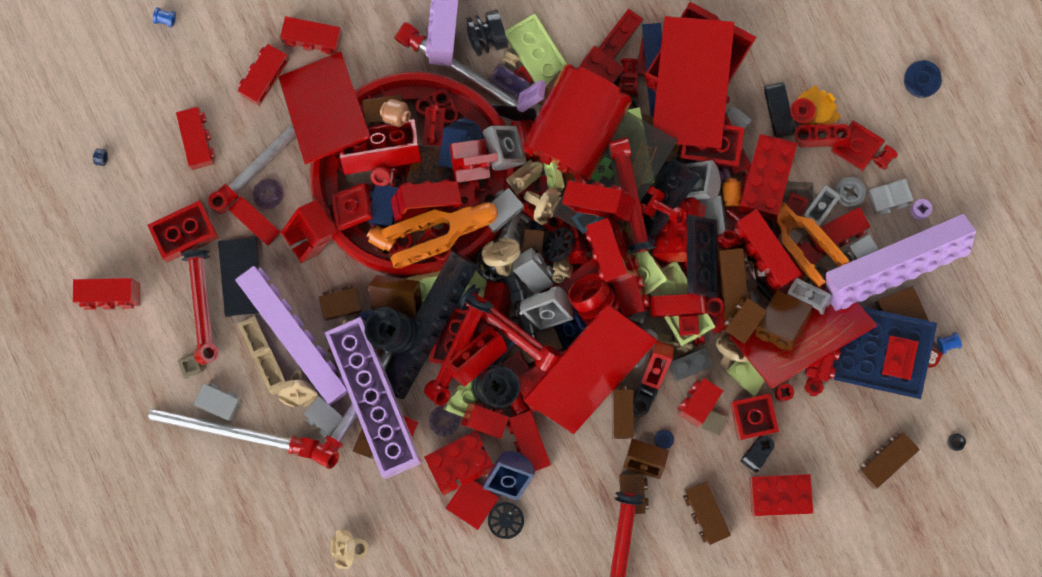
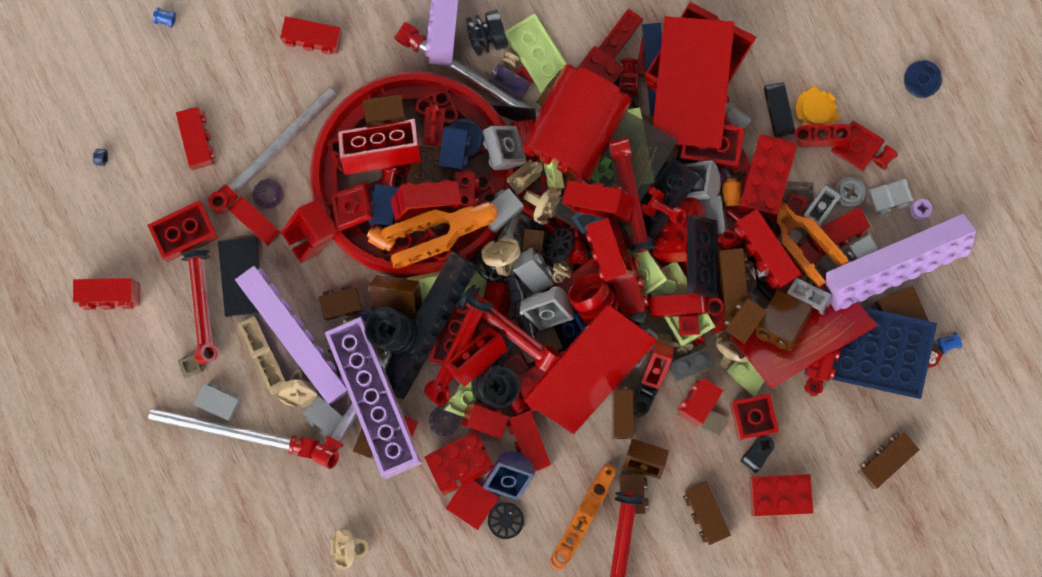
red brick [237,43,289,107] -> none
red piece [278,51,371,165] -> none
red tile [371,165,391,186] -> none
nougat head [380,99,411,127] -> none
bracket [450,139,498,183] -> none
lavender tile [517,80,546,112] -> none
dark blue tile [654,430,674,449] -> none
red bush [774,384,794,402] -> none
red wheel [790,98,818,125] -> none
red plate [882,336,918,380] -> none
black axle [947,433,966,451] -> none
none -> orange piece [550,464,615,570]

